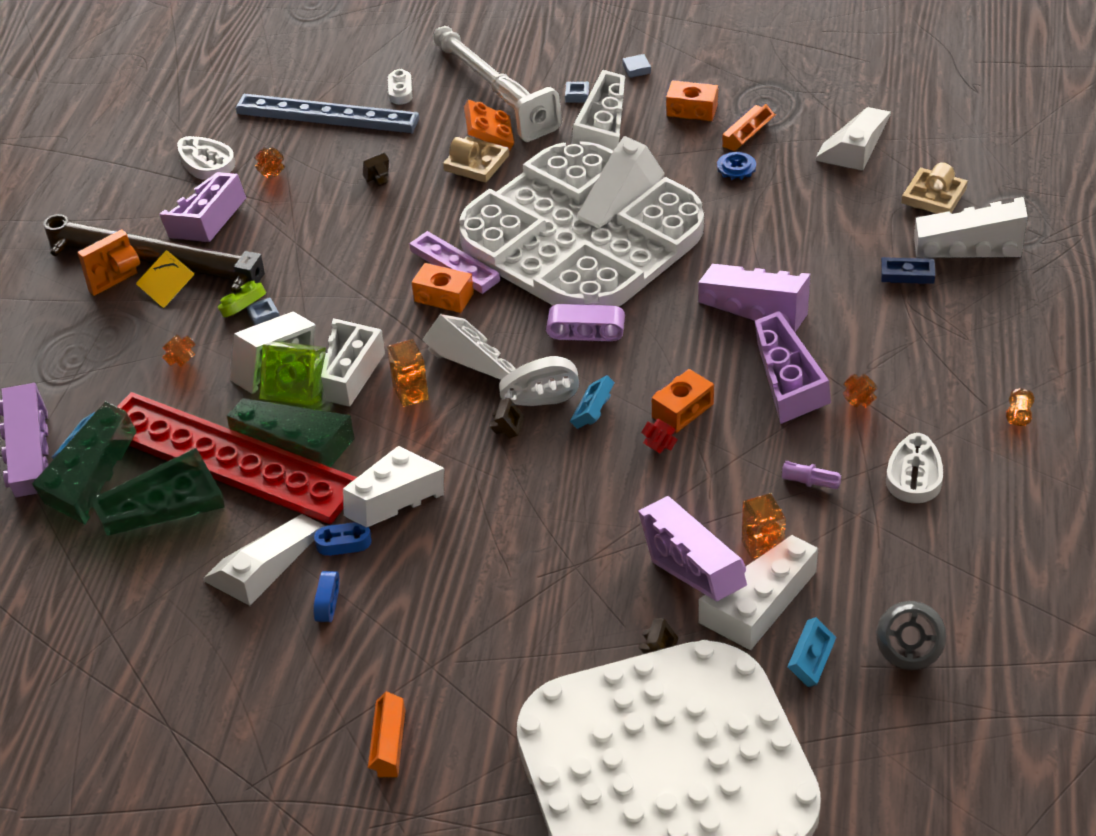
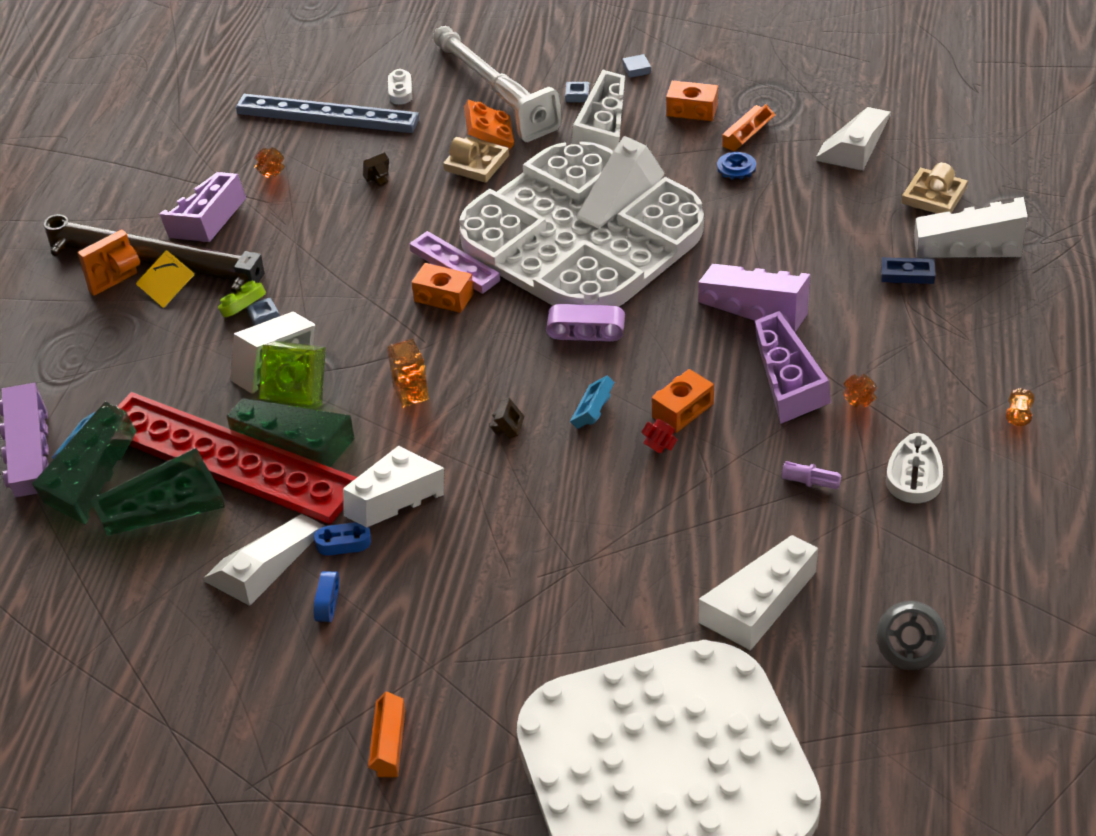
clear orange gear [162,334,196,368] -> none
white piece [177,136,235,180] -> none
white wedge [321,318,385,406] -> none
white wedge [422,314,515,380] -> none
white piece [499,356,579,406] -> none
lavender wedge [638,496,747,601] -> none
dark brown tile [639,618,679,654] -> none
clear orange brick [742,493,786,561] -> none
dark azure plate [787,617,836,687] -> none

